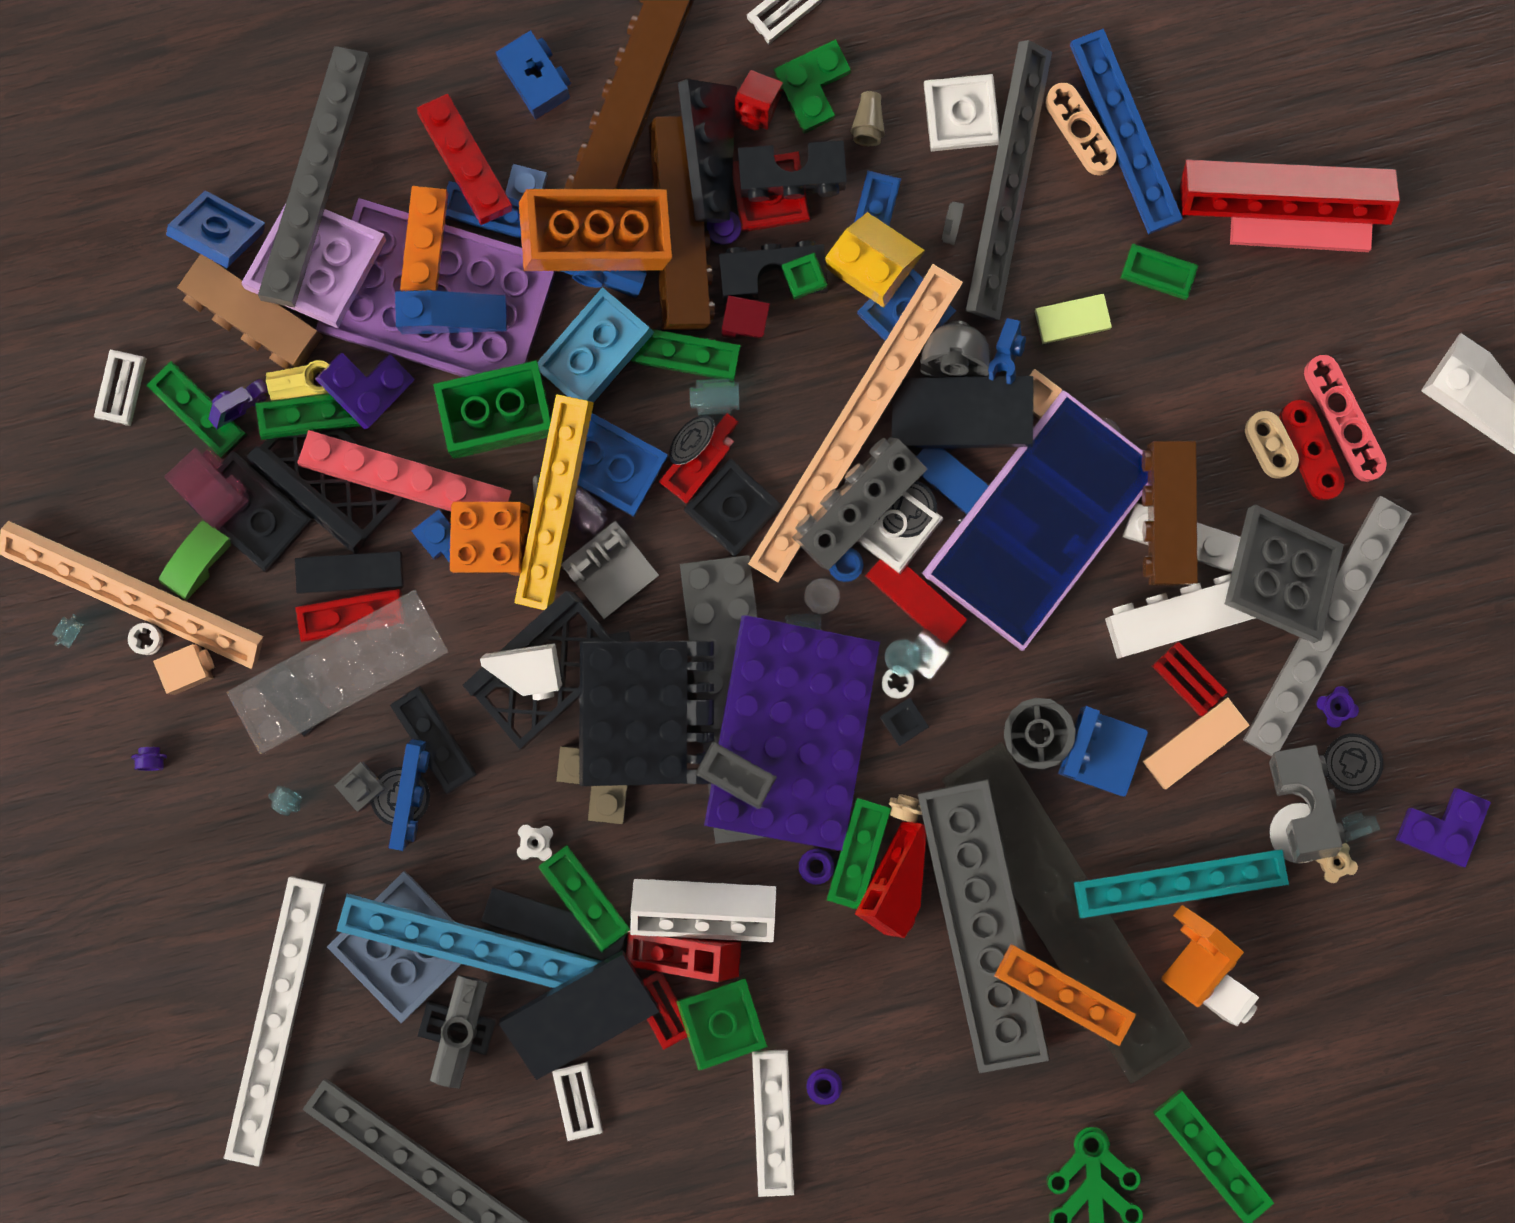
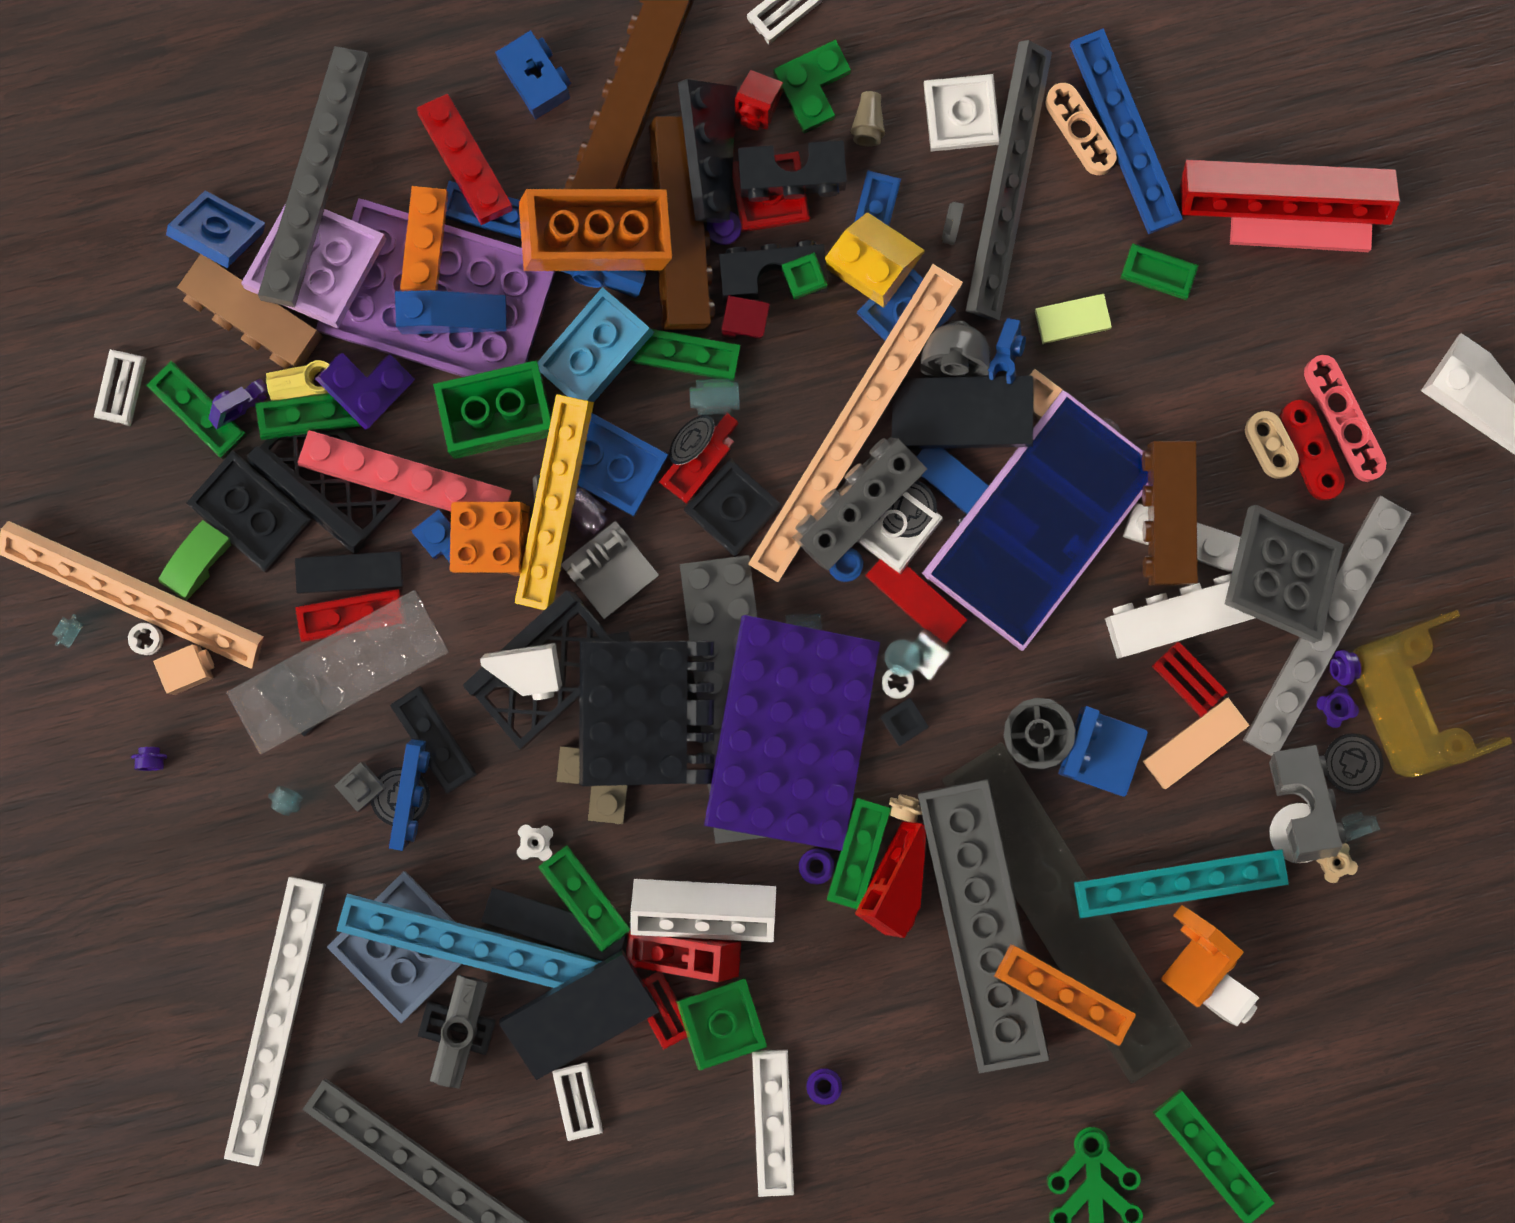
clear pink brick [164,448,248,530] -> none
medium blue plate [505,164,548,200] -> none
dark grey plate [695,742,777,809] -> none
clear plate [804,578,840,614] -> none
dark purple plate [1396,788,1491,868] -> none
none -> dark purple plate [1330,650,1361,686]
none -> clear yellow windscreen [1353,610,1513,777]

